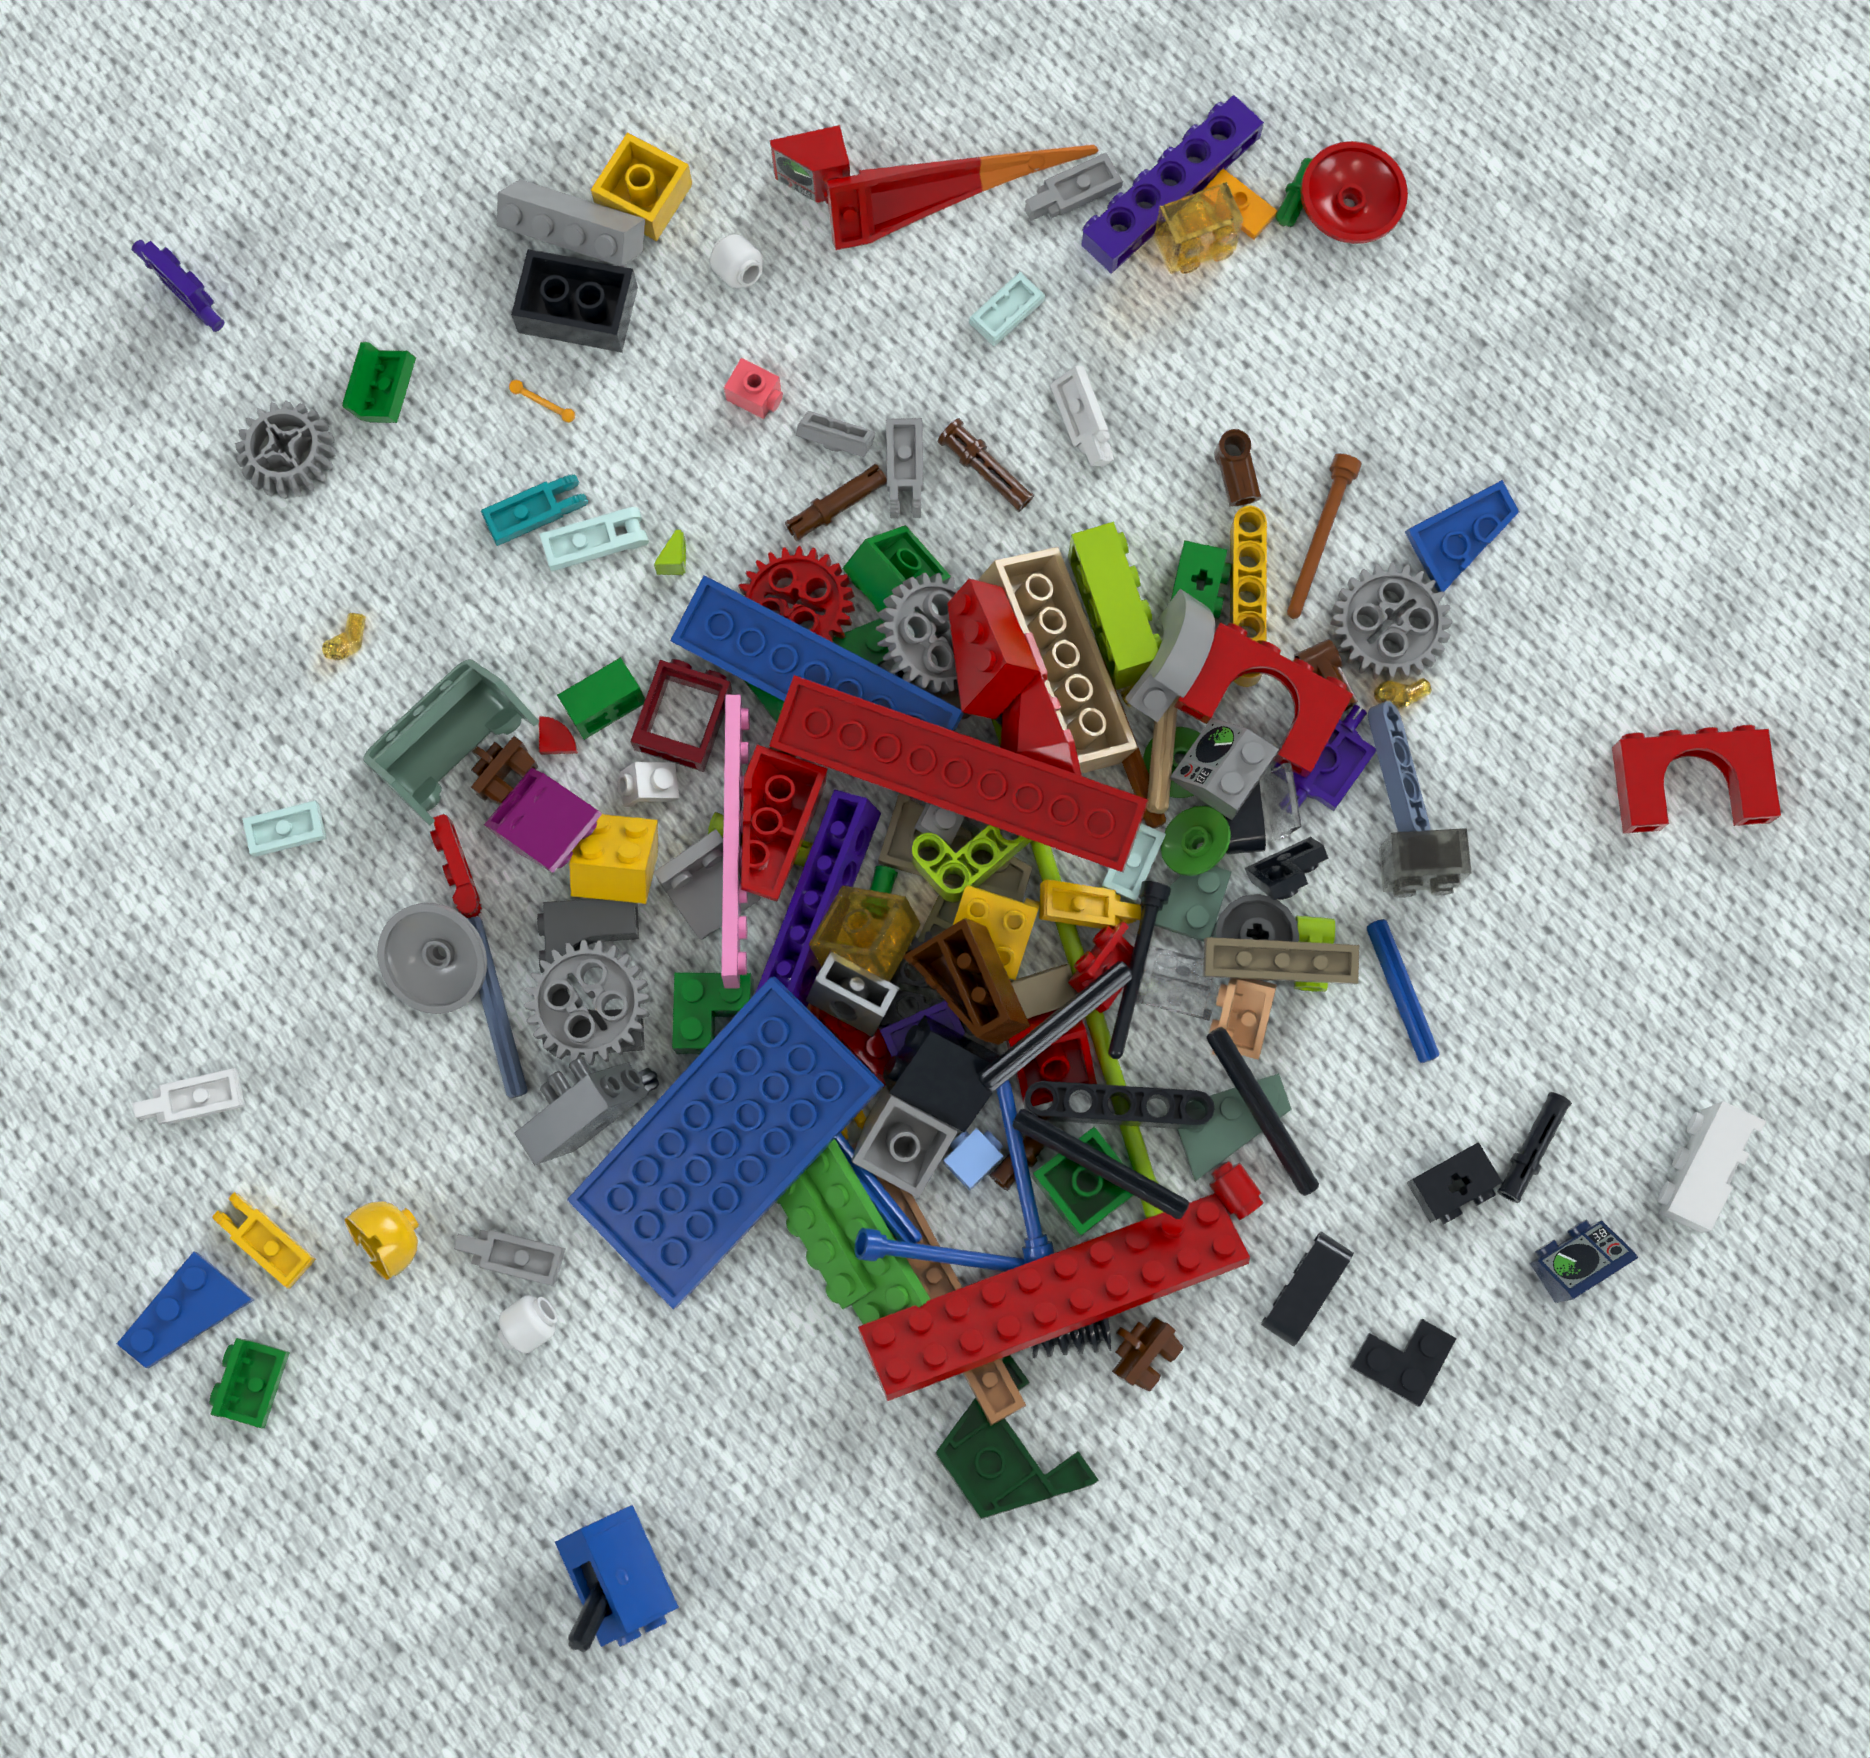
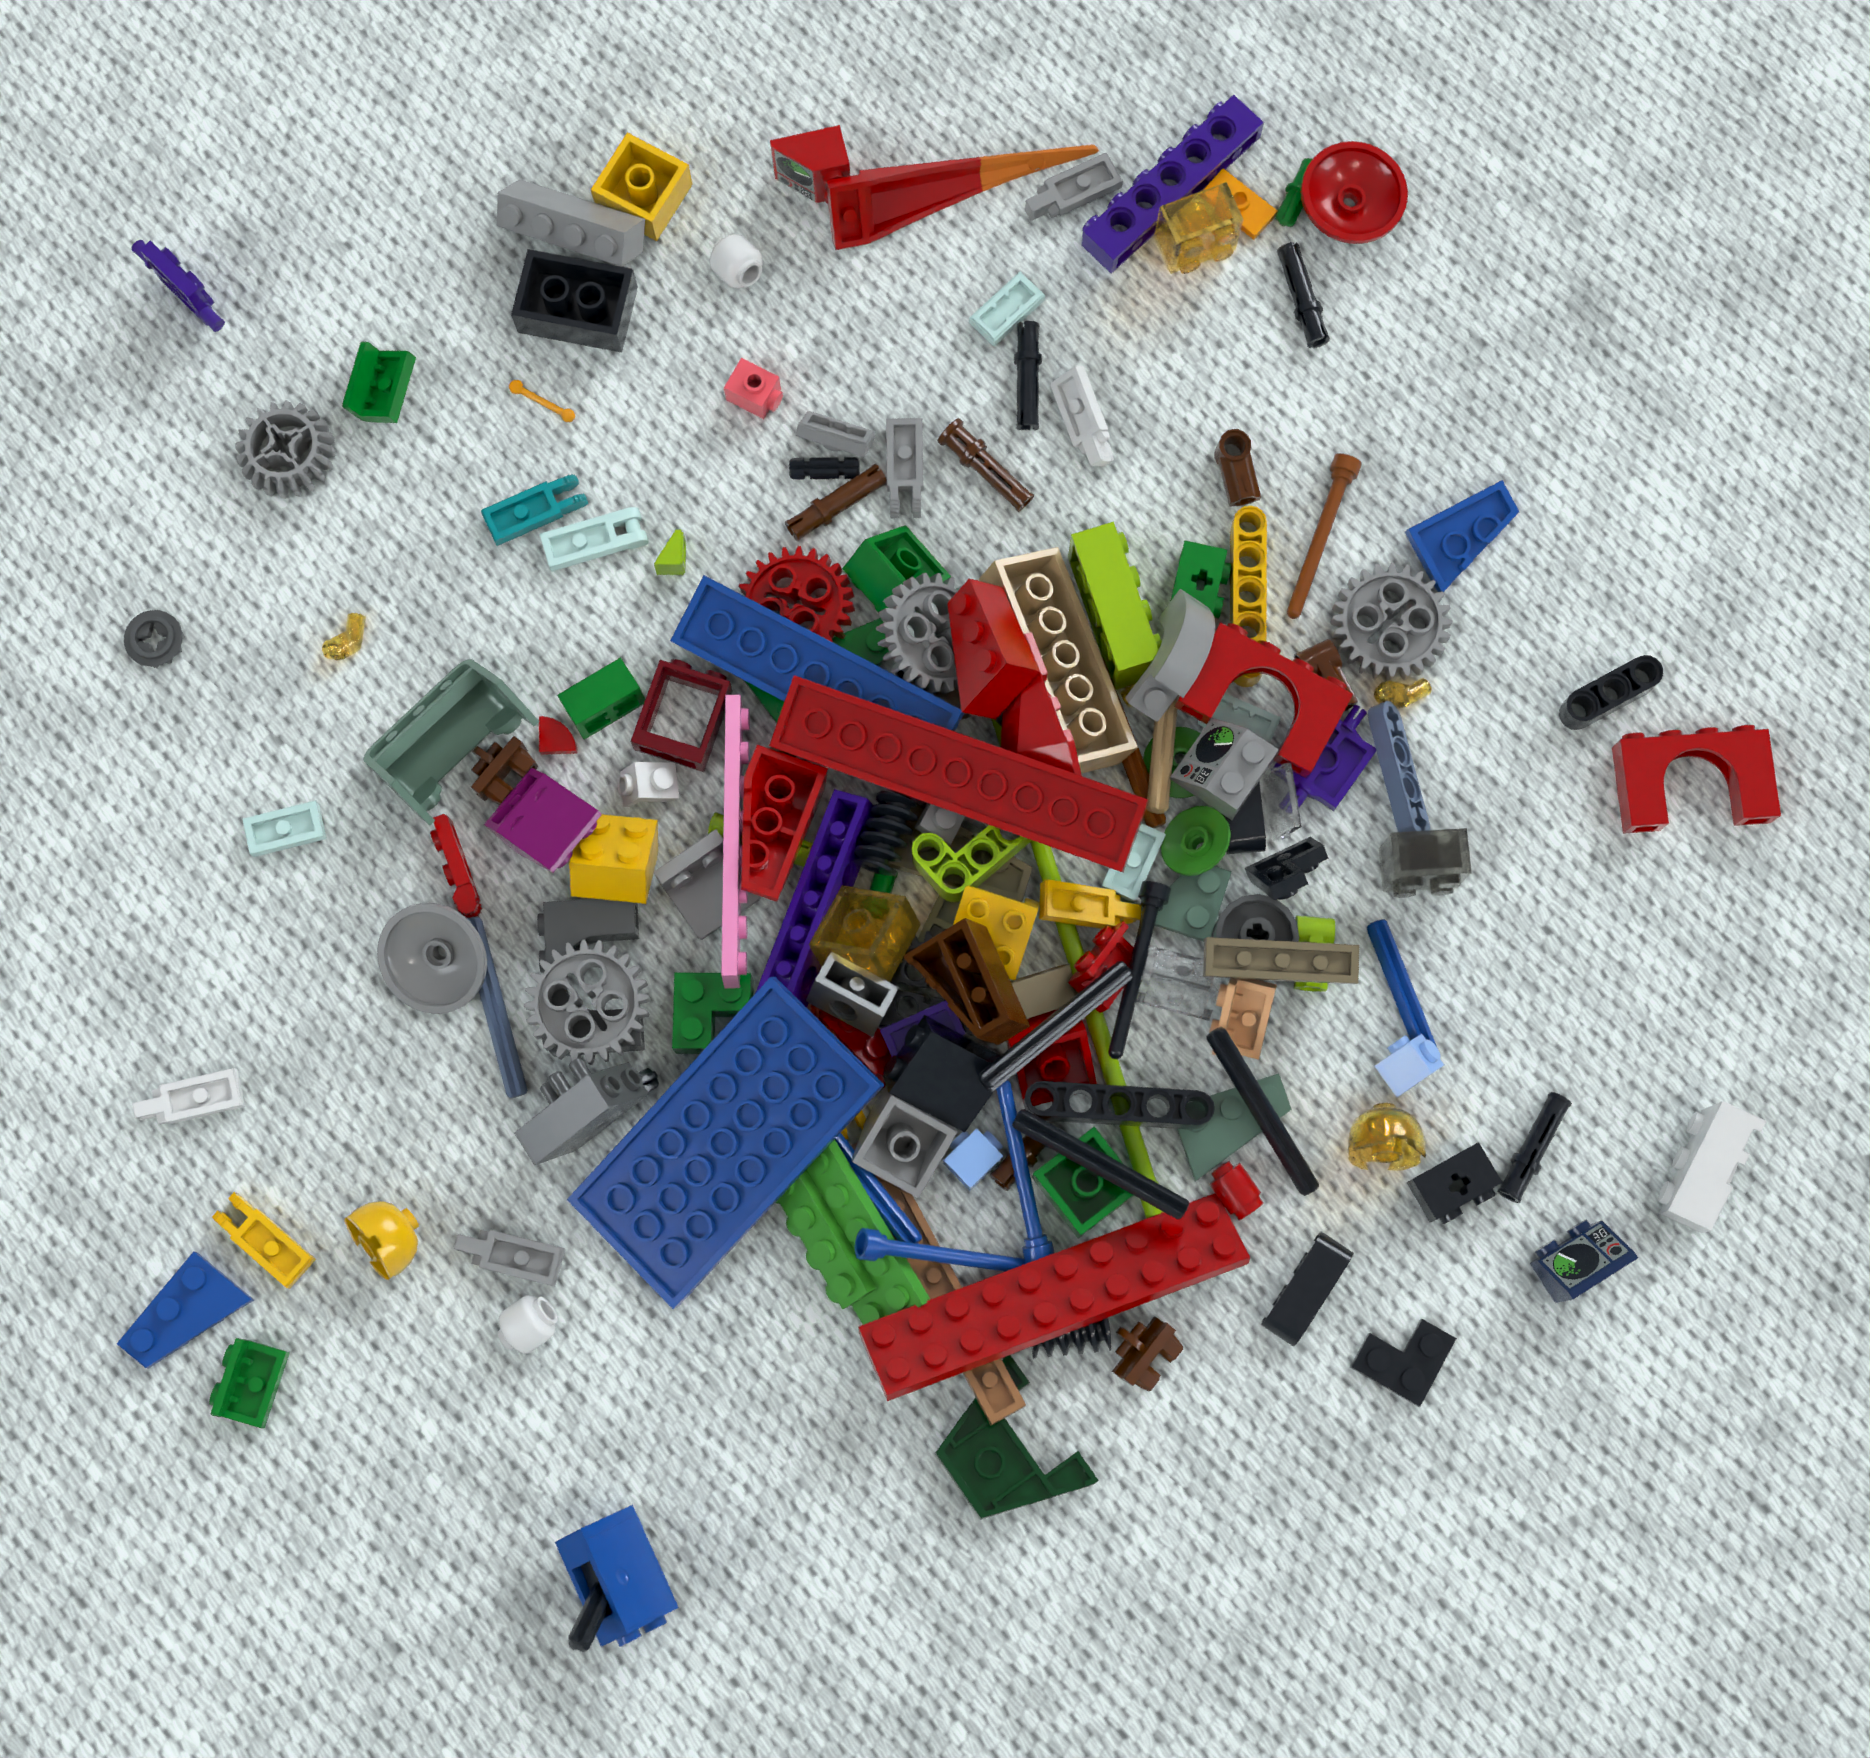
none -> dark grey gear [124,610,185,669]
none -> black axle [789,457,860,480]
none -> black piece [853,791,918,876]
none -> black pin [1014,321,1042,430]
none -> light aqua plate [1197,693,1281,743]
none -> black pin [1277,242,1330,348]
none -> clear yellow cylinder [1348,1103,1426,1171]
none -> light blue brick [1375,1034,1444,1097]
none -> black beam [1559,655,1663,730]

